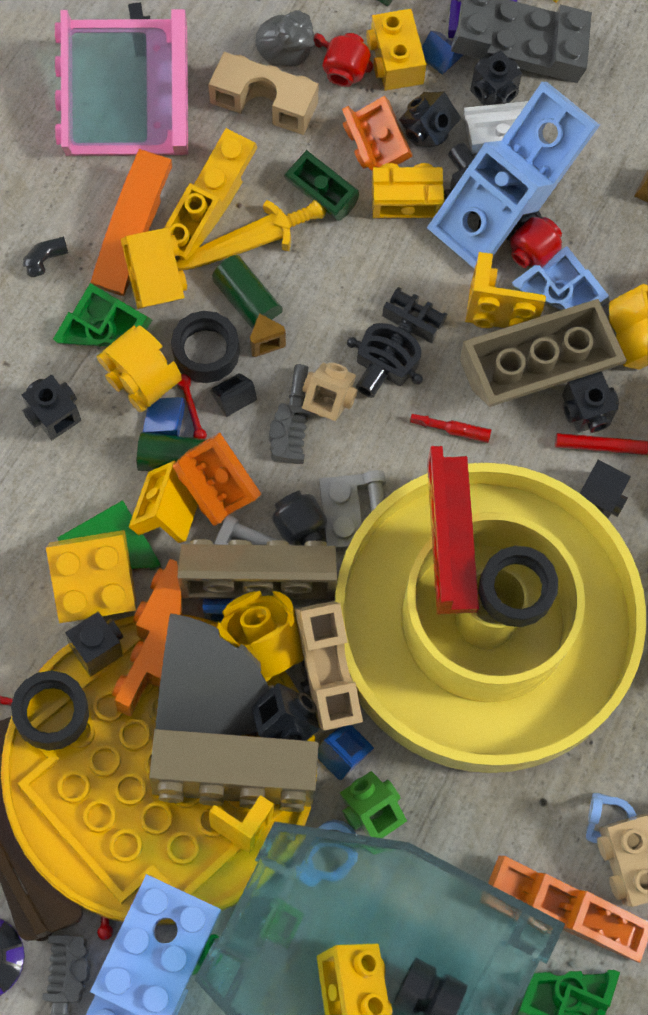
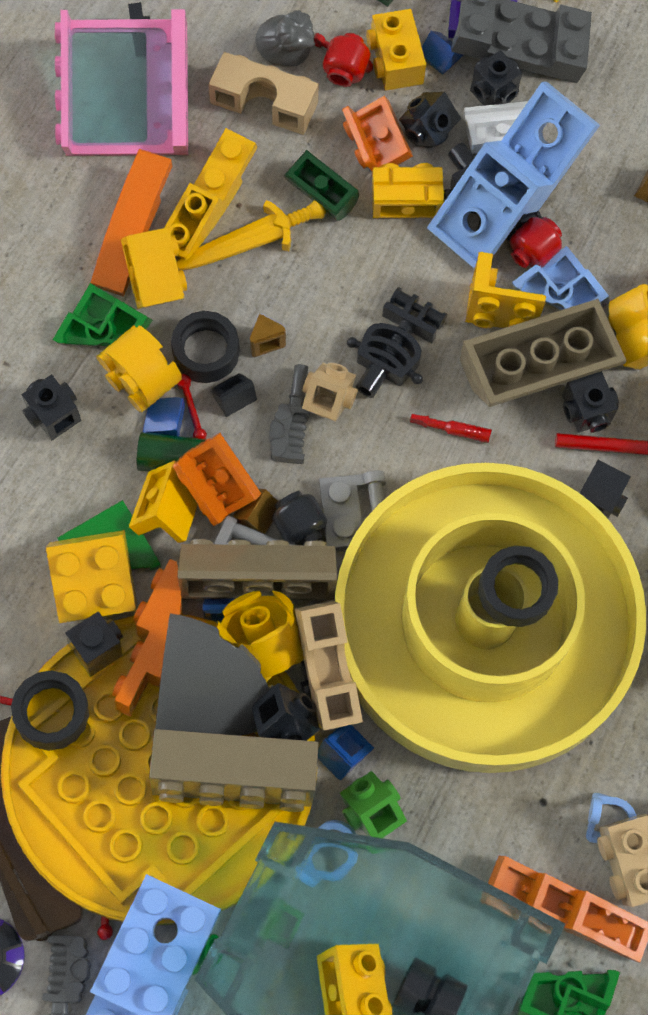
black arm [23,236,69,277] -> none
yellow panel [209,795,274,854] -> none
dark green brick [212,255,283,329] -> none
red fence [427,446,479,614] -> none
none -> pearl gold slope [233,488,278,534]

